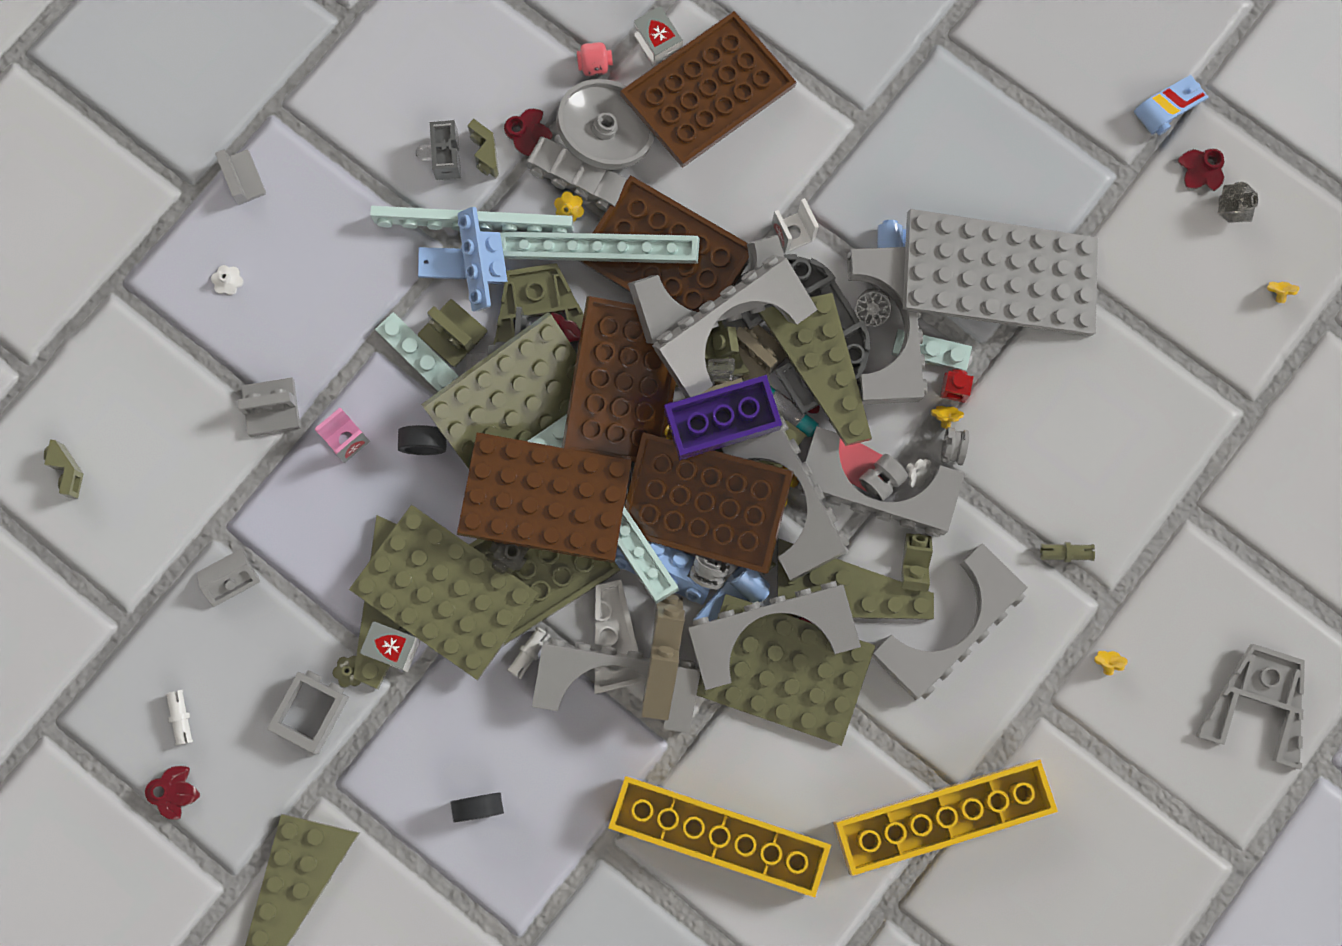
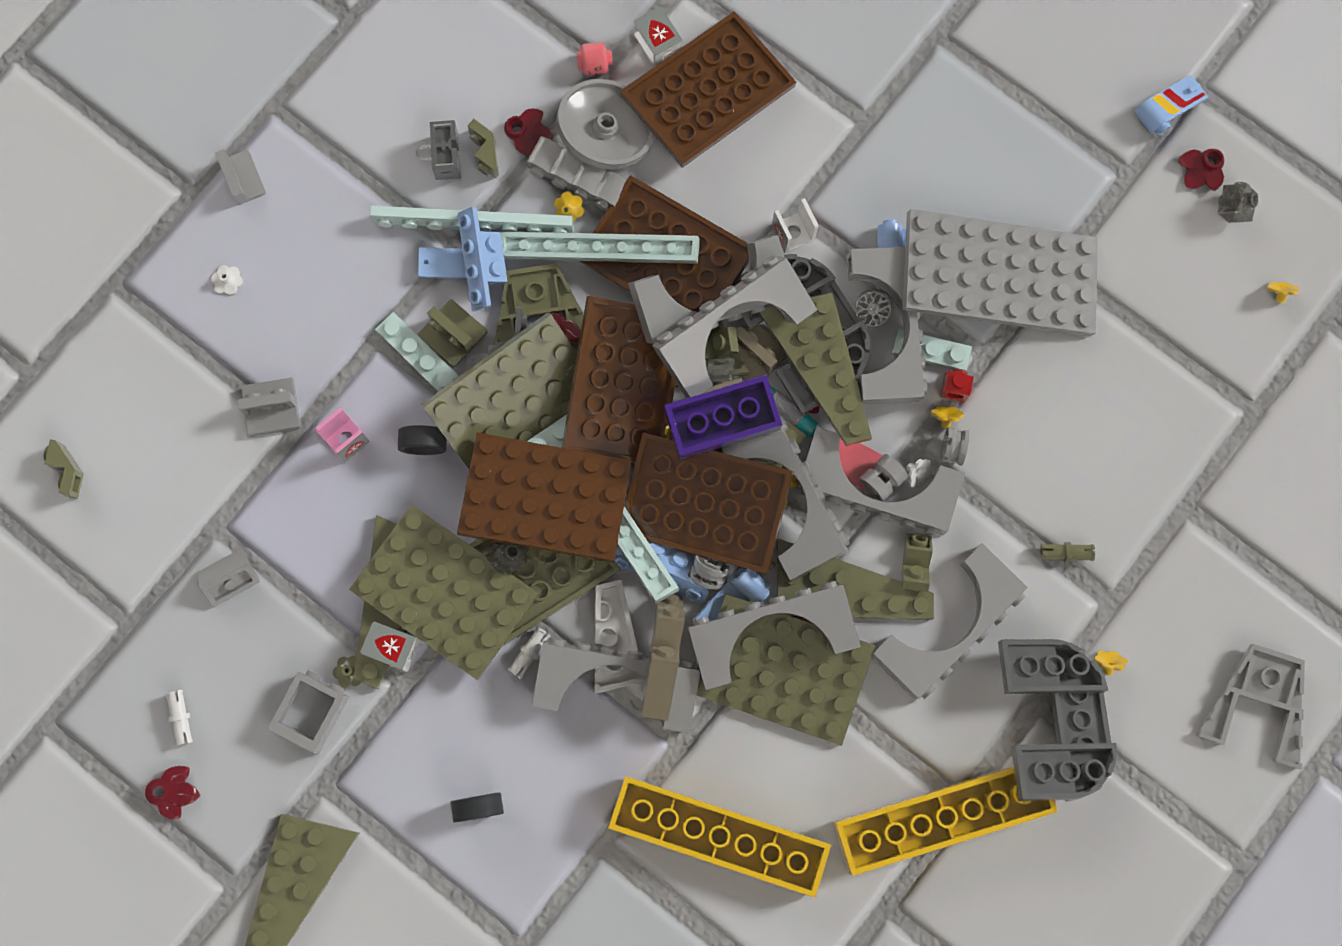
none -> dark grey plate [998,639,1117,802]

